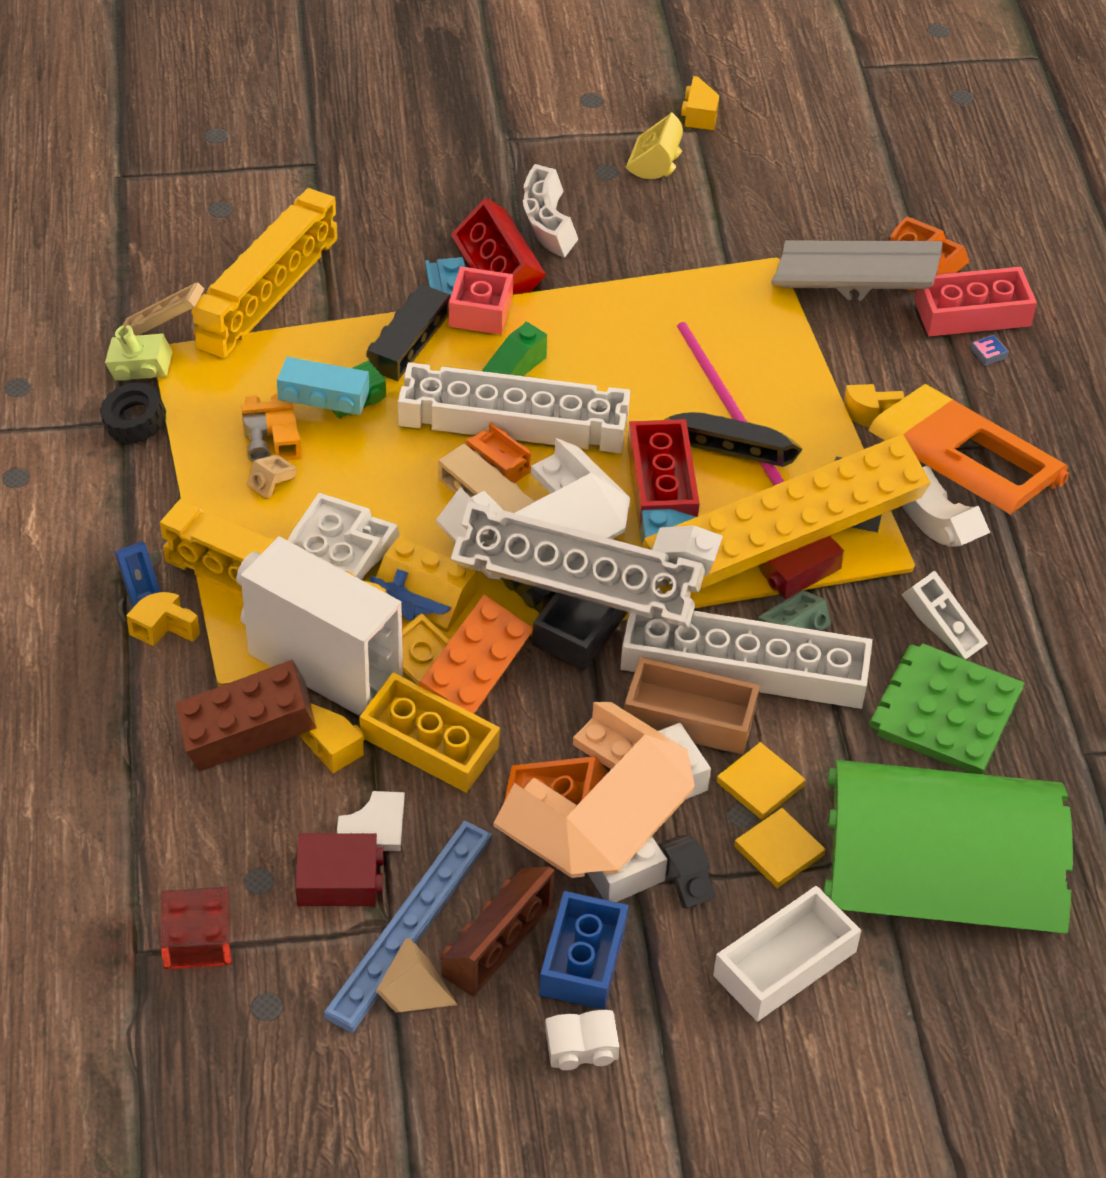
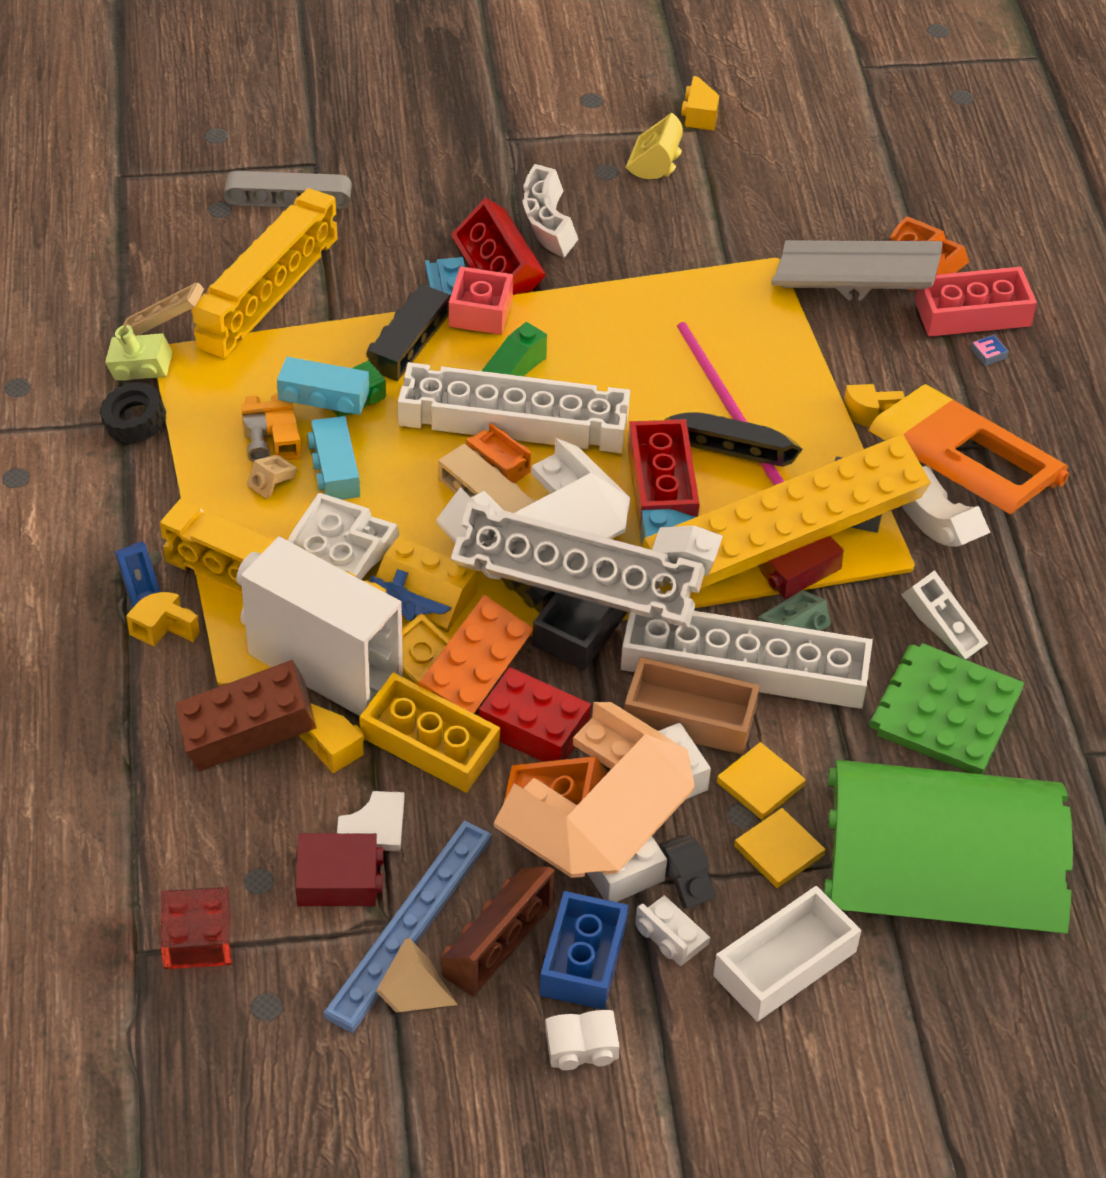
none -> light grey beam [223,171,352,209]
none -> medium azure brick [307,416,360,500]
none -> red brick [479,667,591,762]
none -> white bracket [635,895,710,966]

